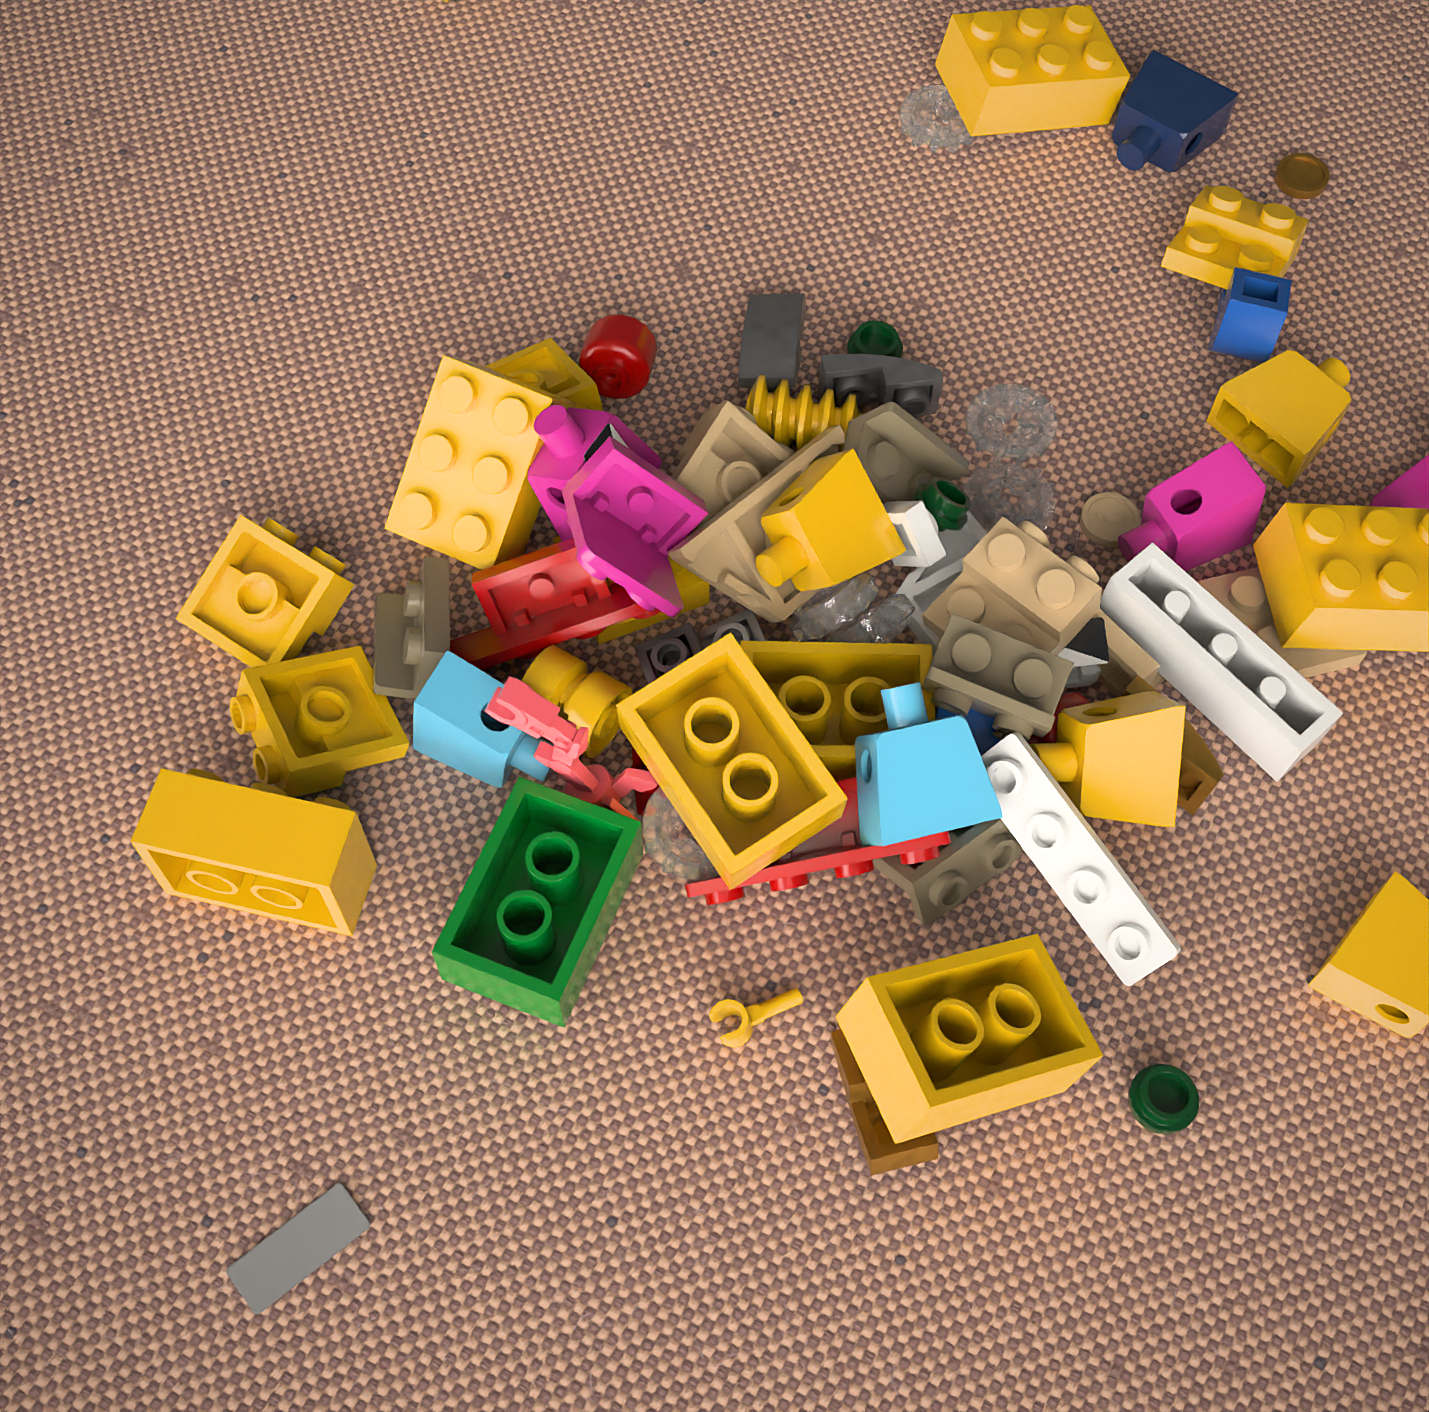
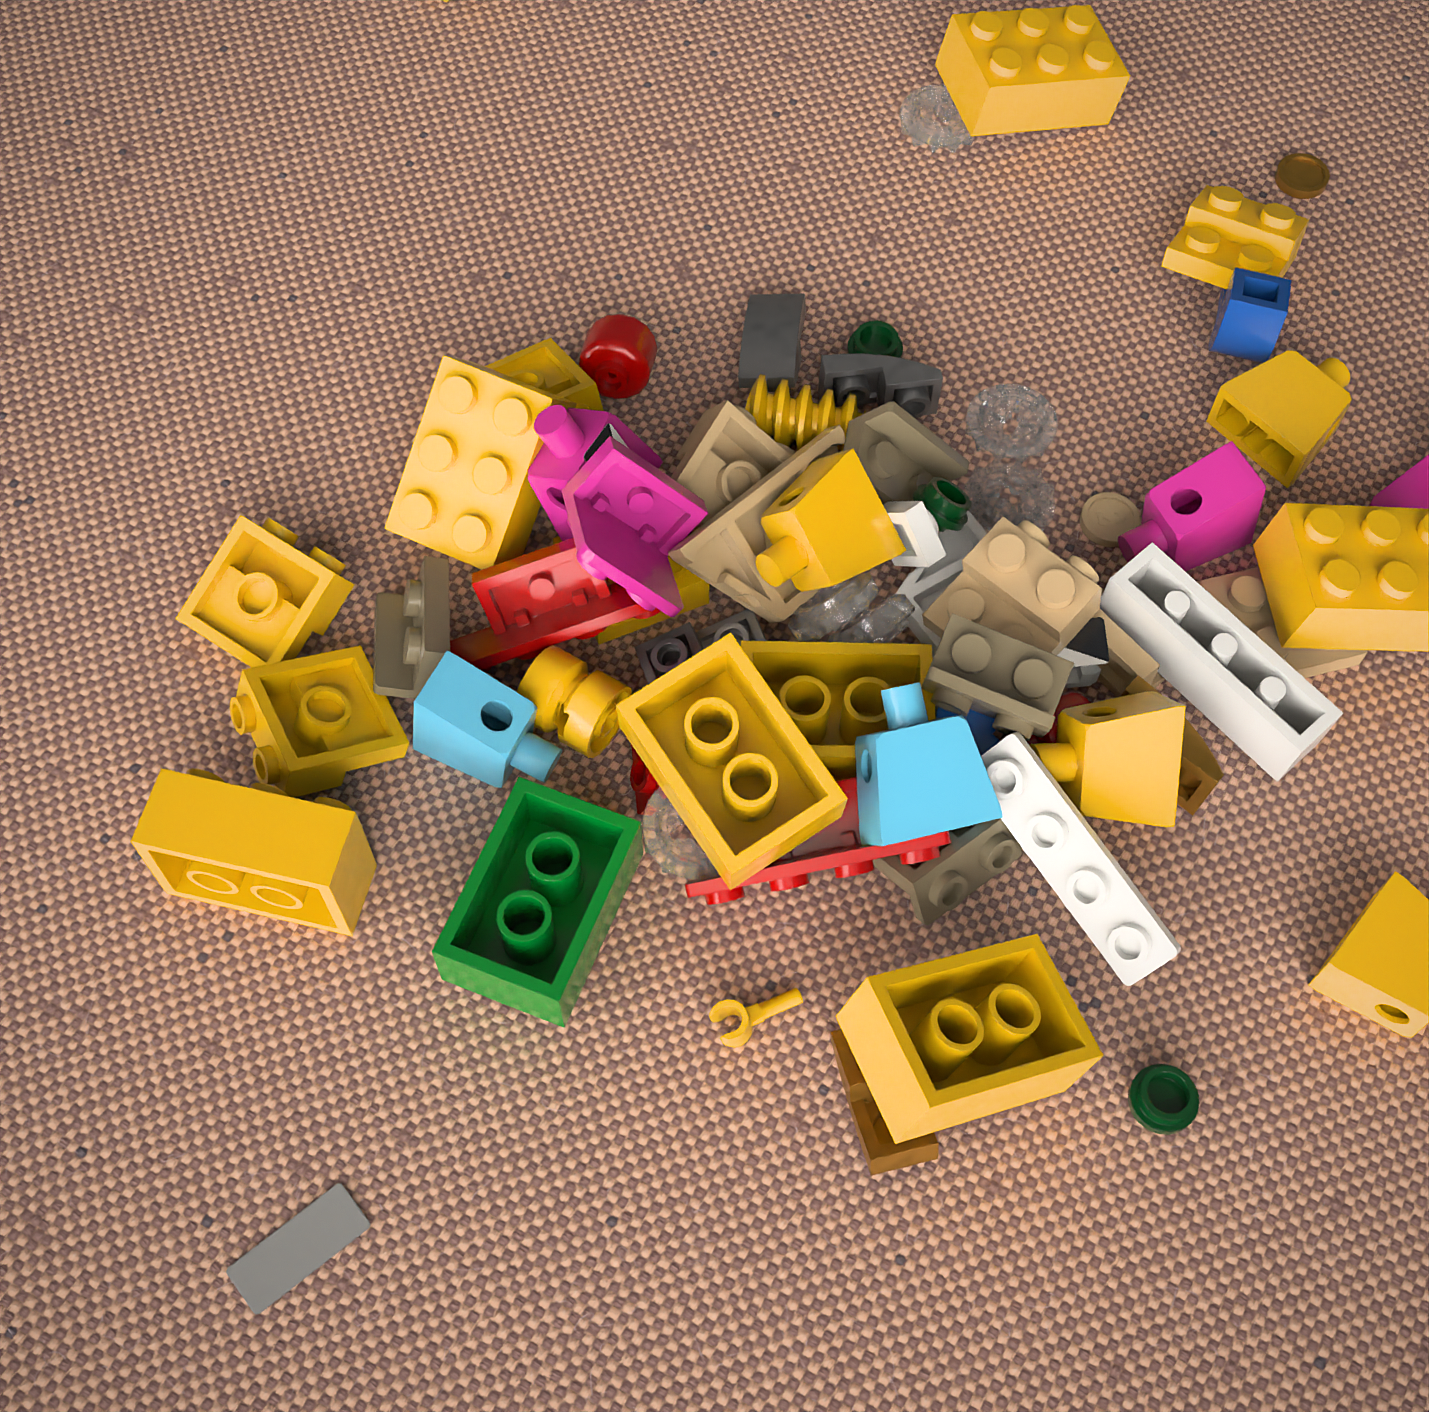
coral piece [485,676,658,821] -> none
dark blue torso [1112,50,1239,172] -> none

